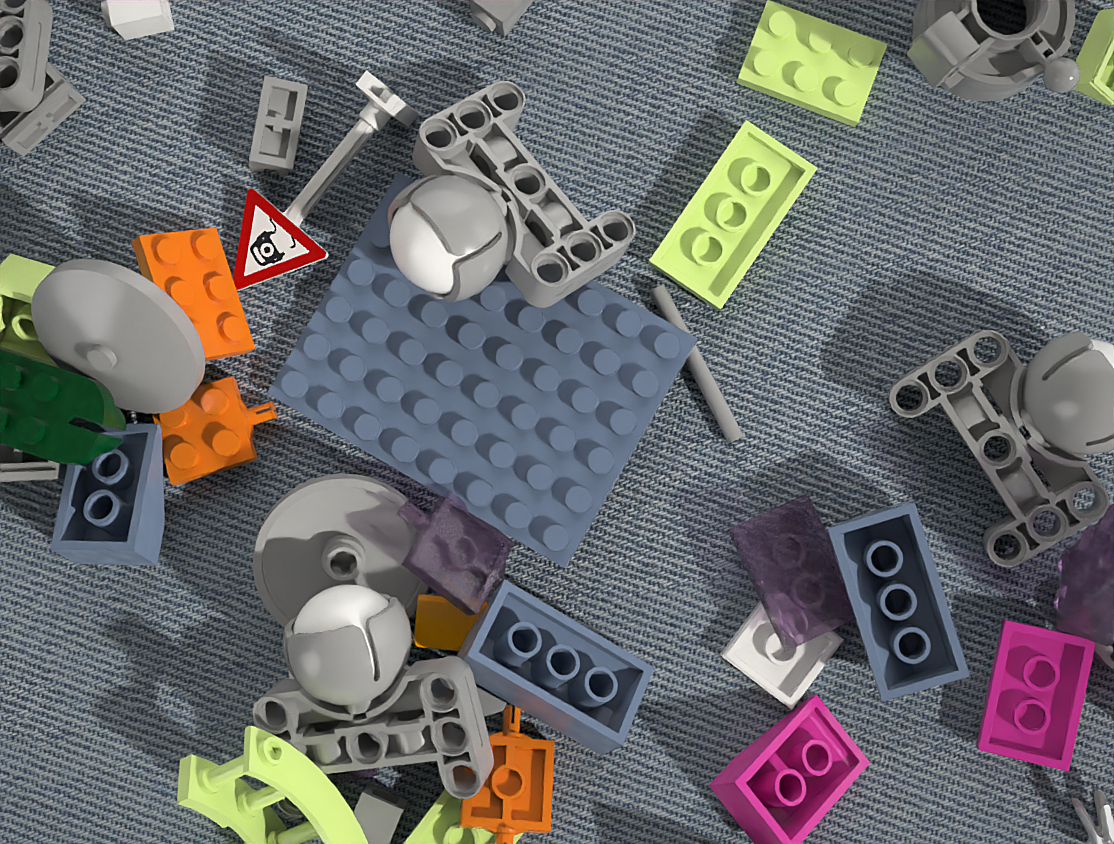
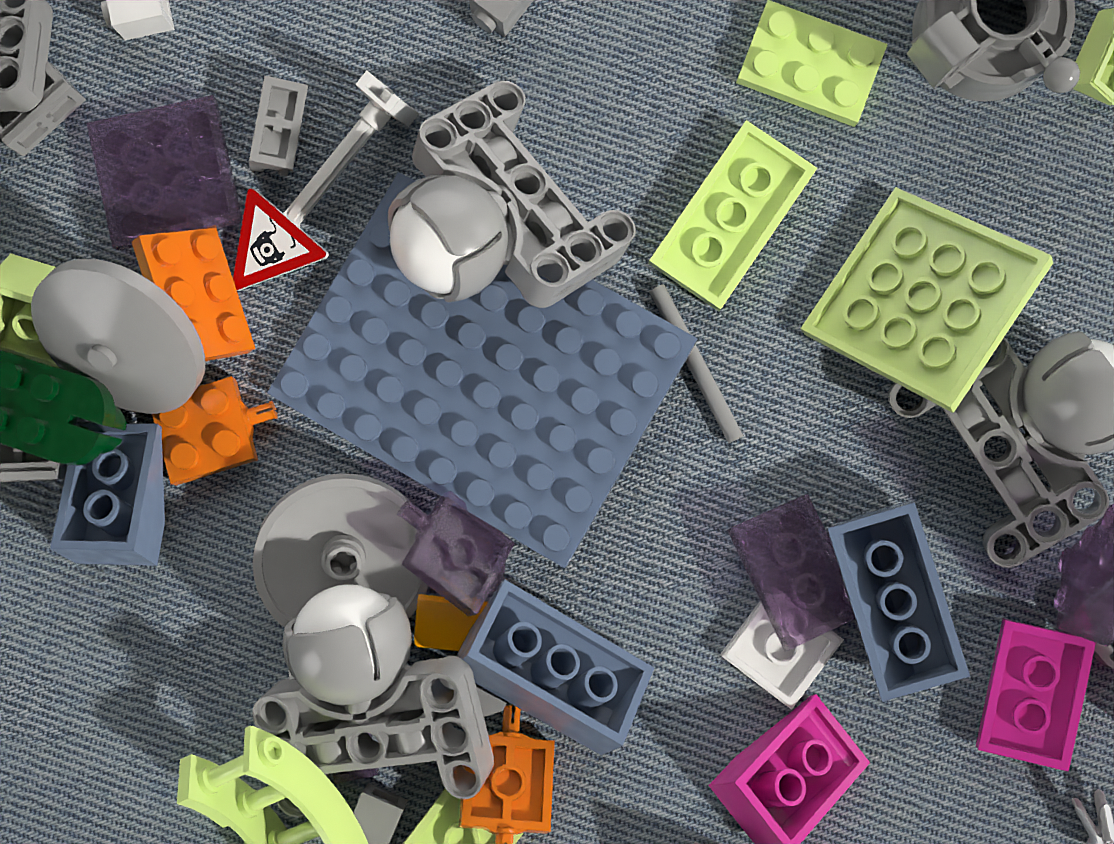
none -> clear purple plate [87,95,243,251]
none -> yellowish green plate [800,187,1053,413]

